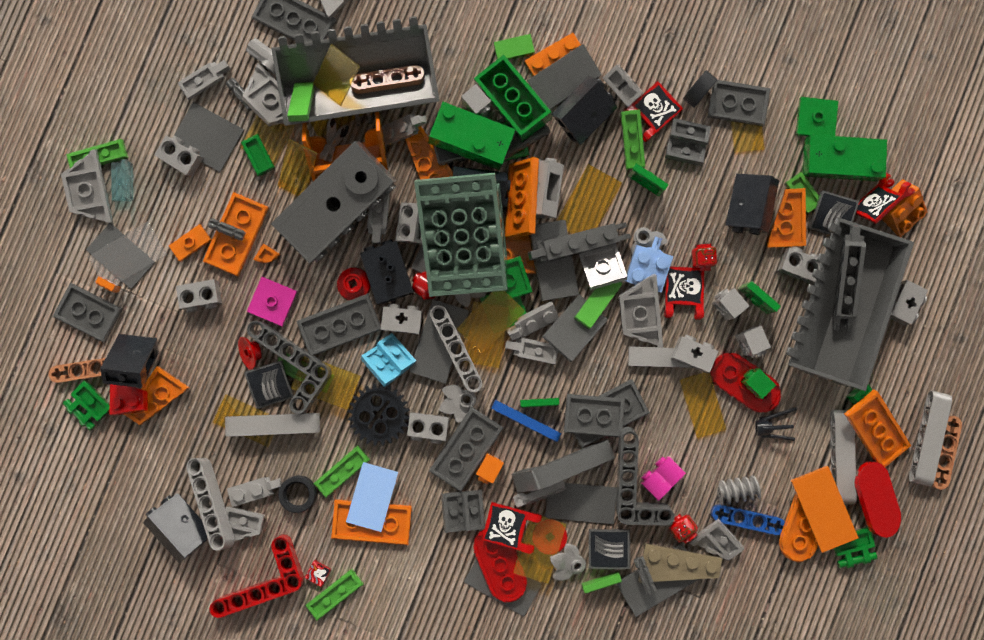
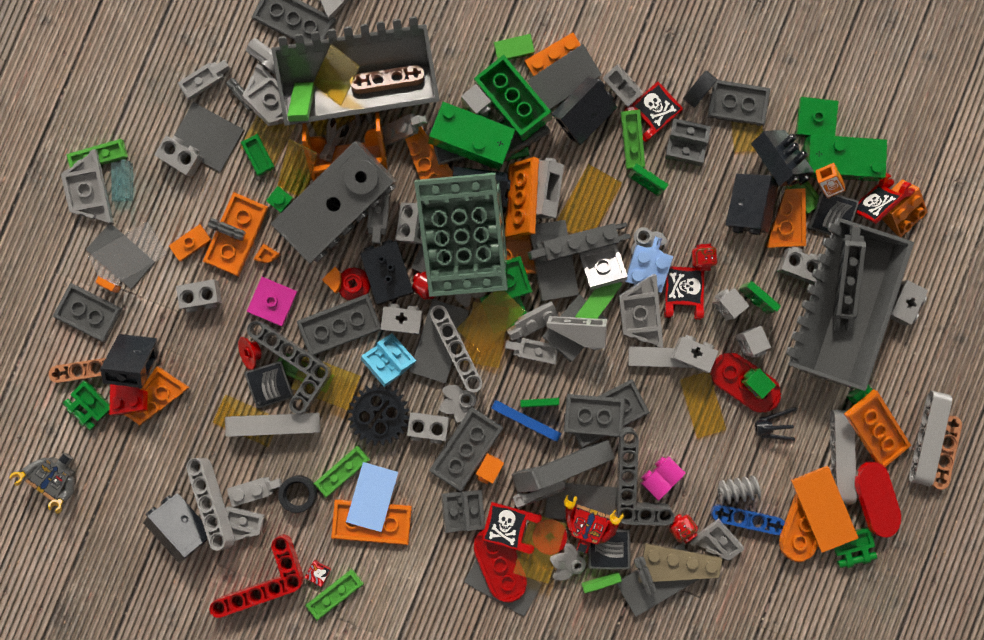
none -> torso [10,452,75,514]
none -> green brick [266,186,295,213]
none -> orange tile [322,267,341,294]
none -> light grey slope [547,316,607,350]
none -> torso [564,495,624,554]
none -> black piece [751,130,814,186]
none -> orange brick [816,163,846,198]

